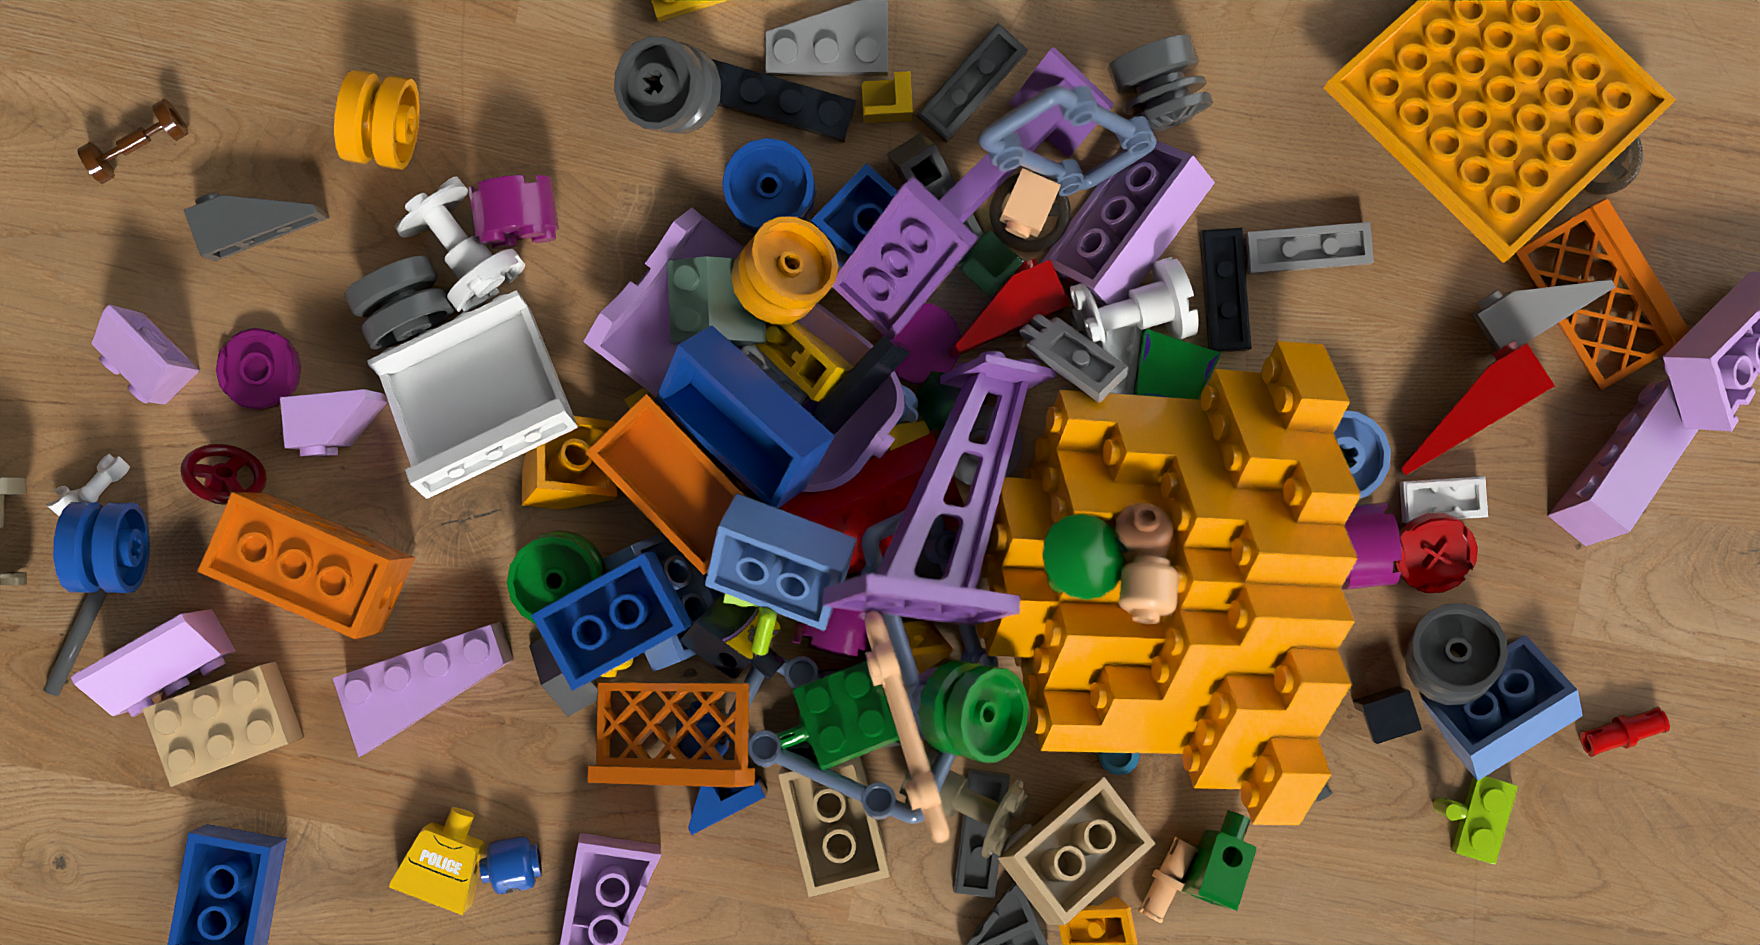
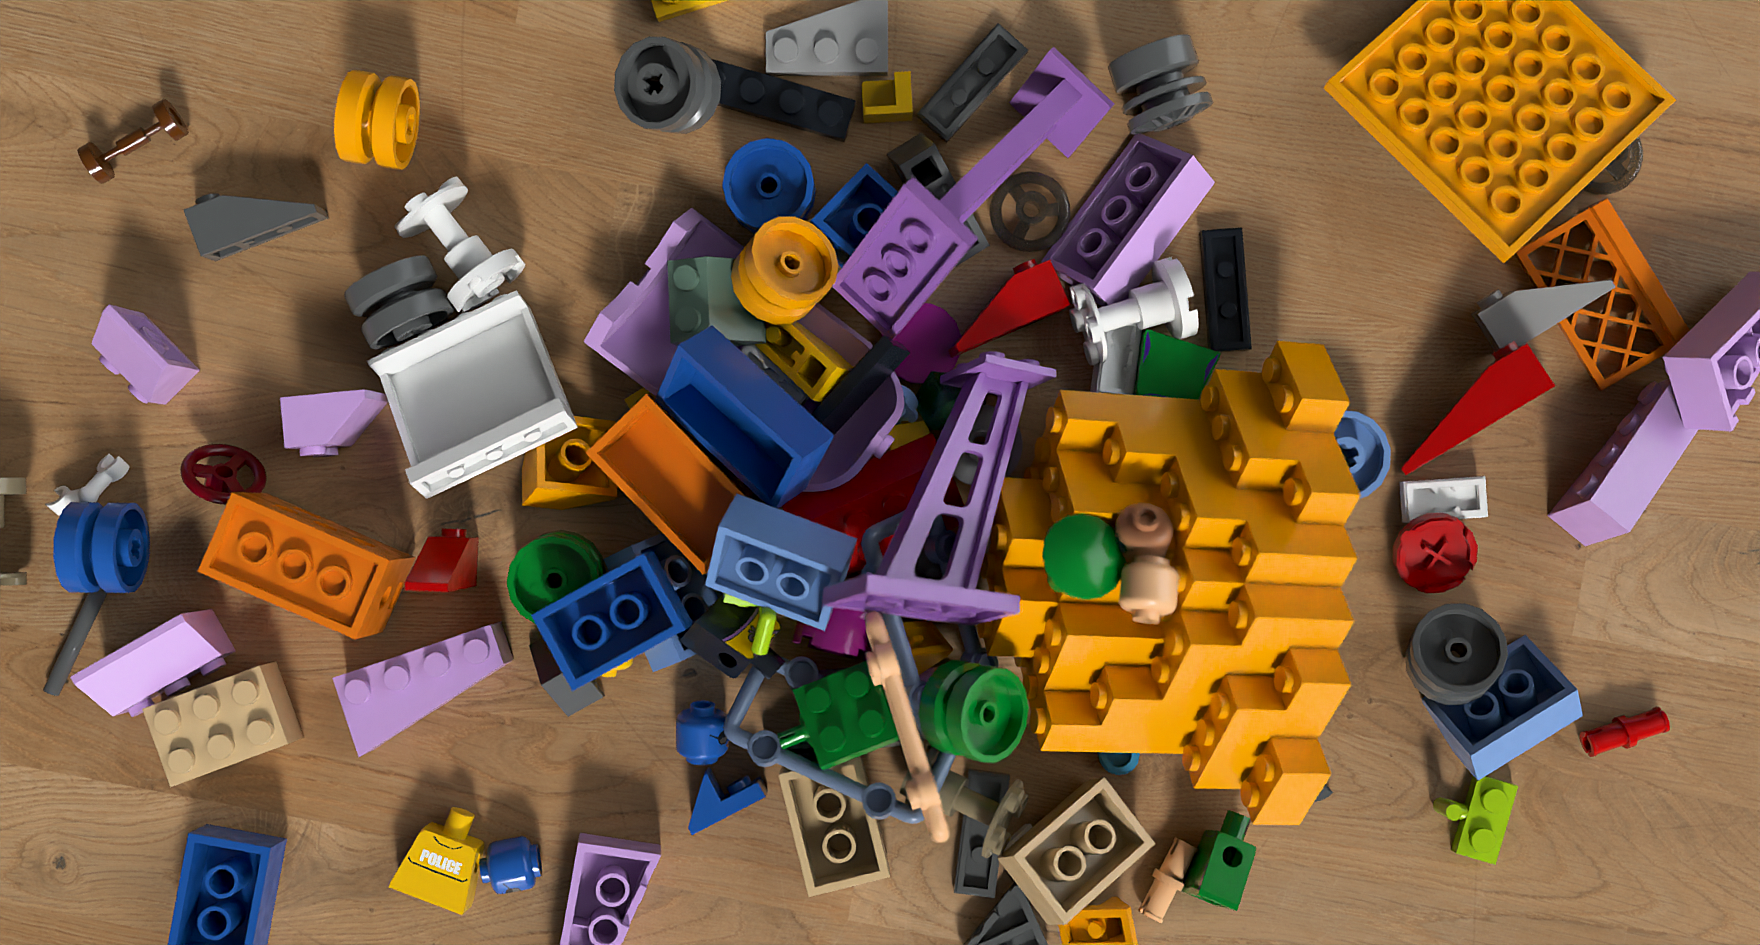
magenta tile [216,328,302,410] -> none
magenta brick [468,175,559,250] -> none
orange fence [588,683,755,787] -> none
clear green panel [956,230,1024,297] -> none
sand blue bar [979,86,1157,196] -> none
light nougat brick [999,168,1061,239] -> none
light grey hinge [1019,314,1127,403] -> none
light grey plate [1245,222,1374,275] -> none
magenta brick [1341,502,1402,590] -> none
black panel [1353,686,1423,744] -> none
none -> red slope [404,528,479,592]

